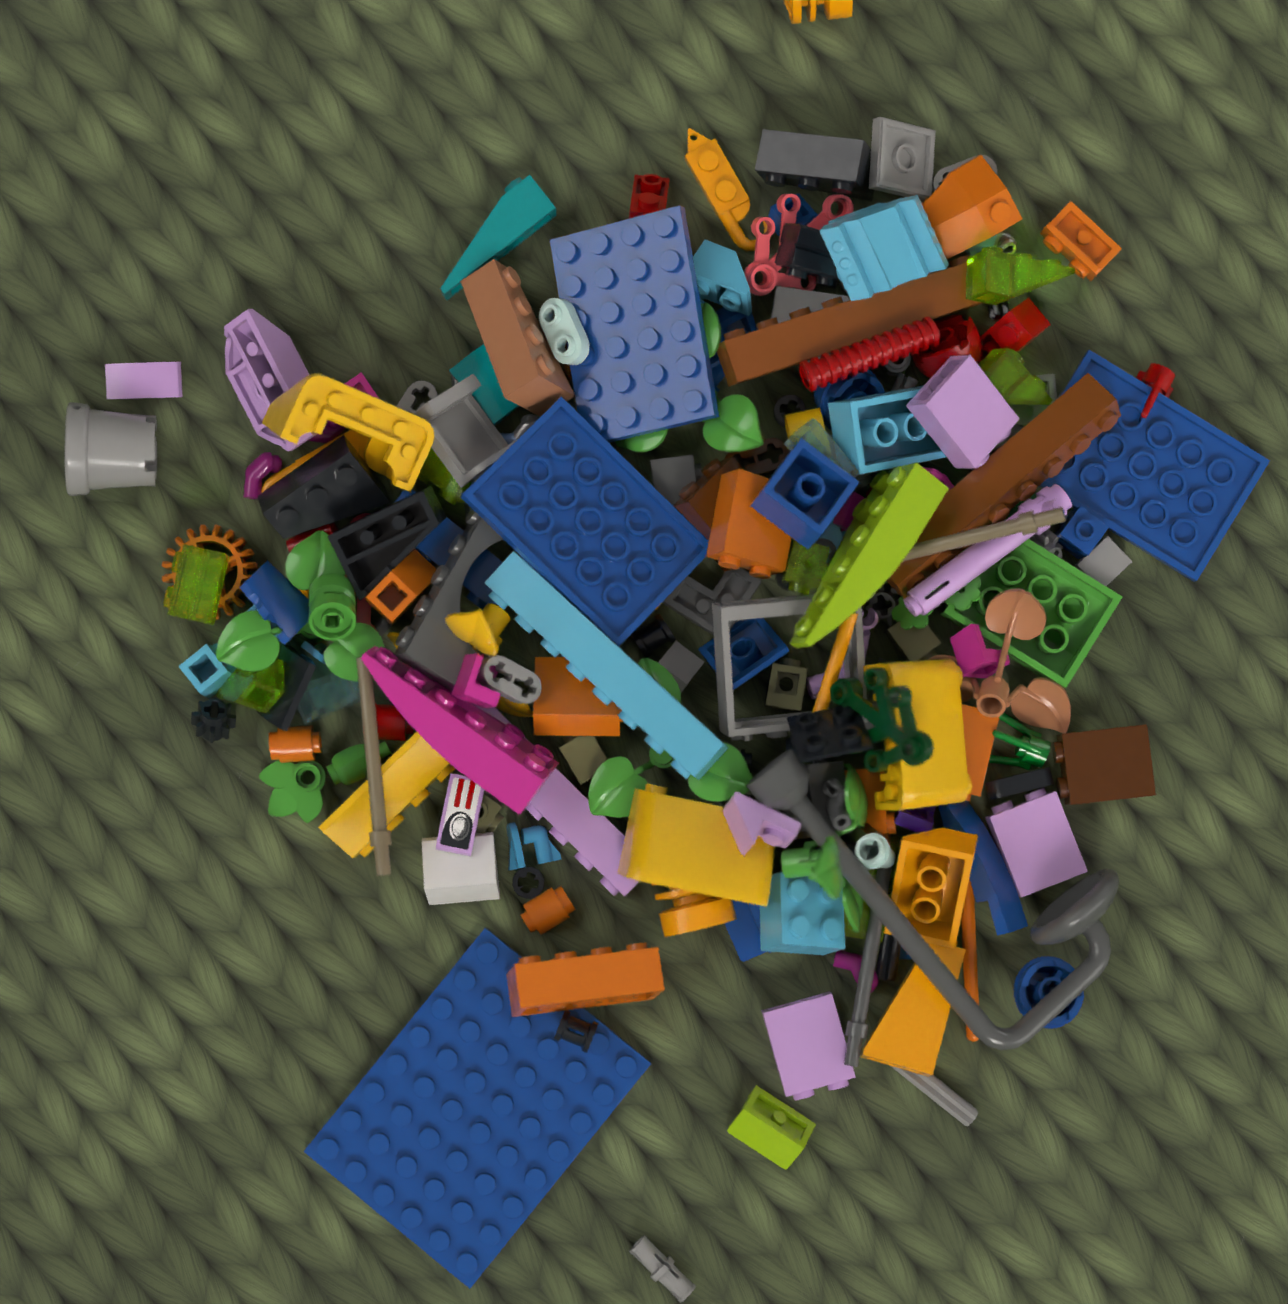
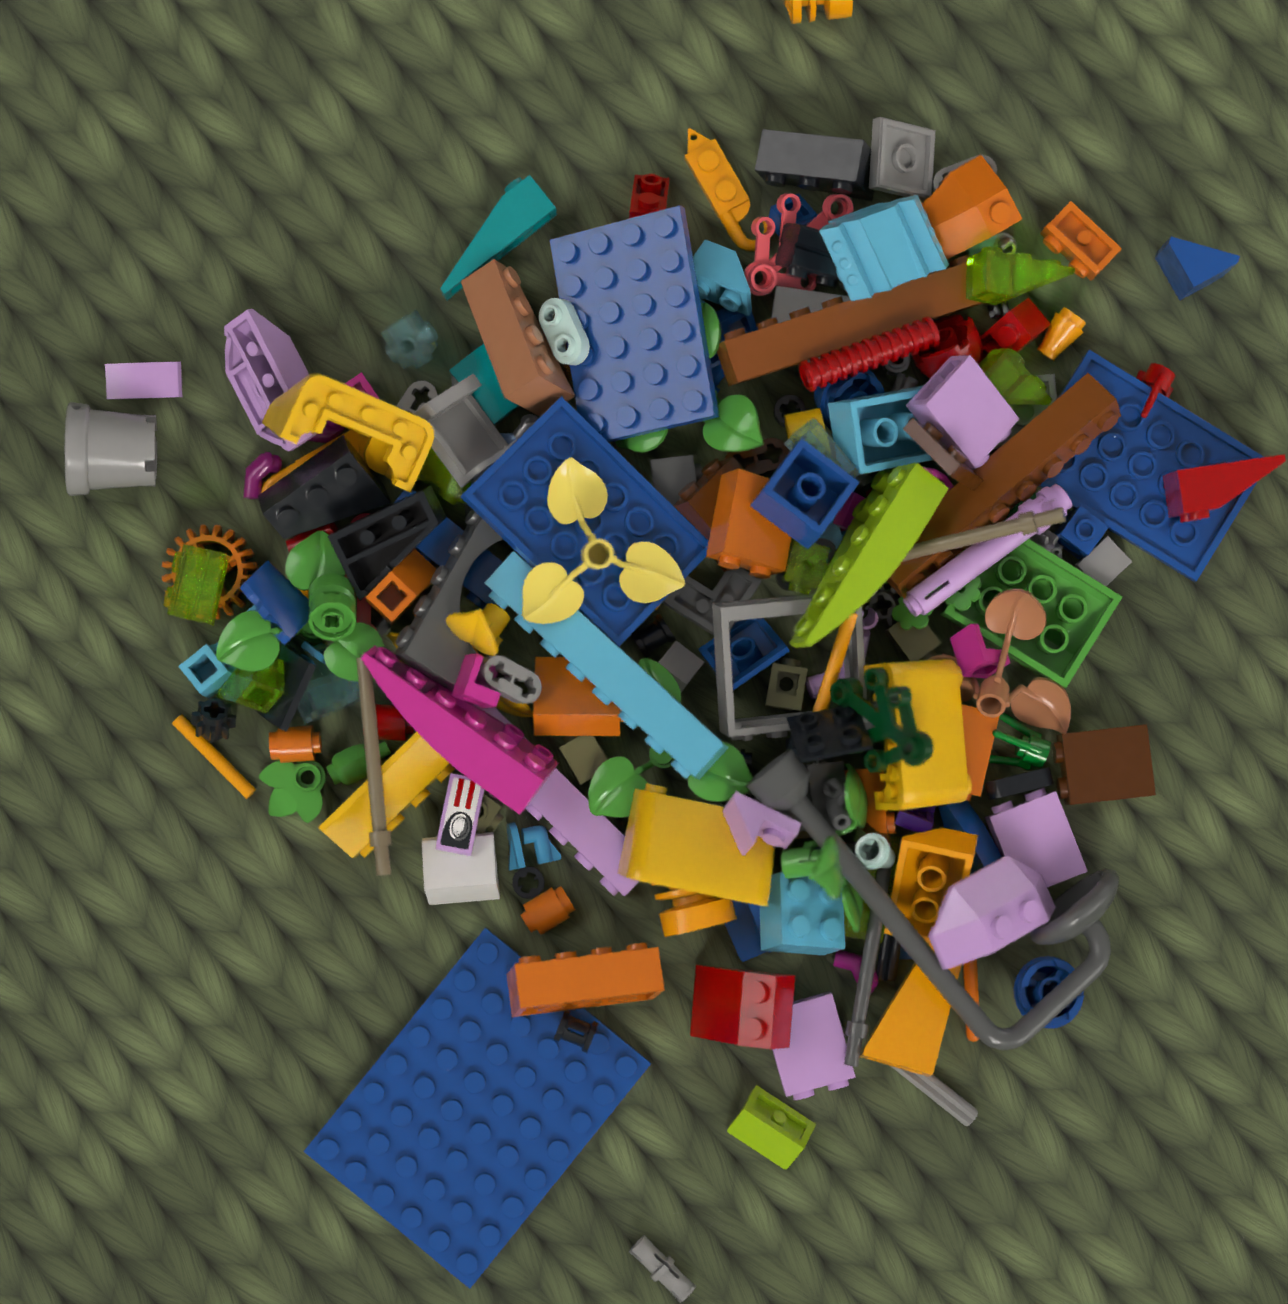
none -> light orange bar [172,714,257,799]
none -> clear light blue brick [380,309,438,369]
none -> light yellow plant [522,458,685,624]
none -> red slope [690,965,795,1049]
none -> reddish brown wing [903,418,984,491]
none -> lavender wedge [928,856,1056,970]
none -> light orange cone [1037,307,1086,361]
none -> blue slope [1155,237,1240,301]
none -> red slope [1163,454,1286,523]

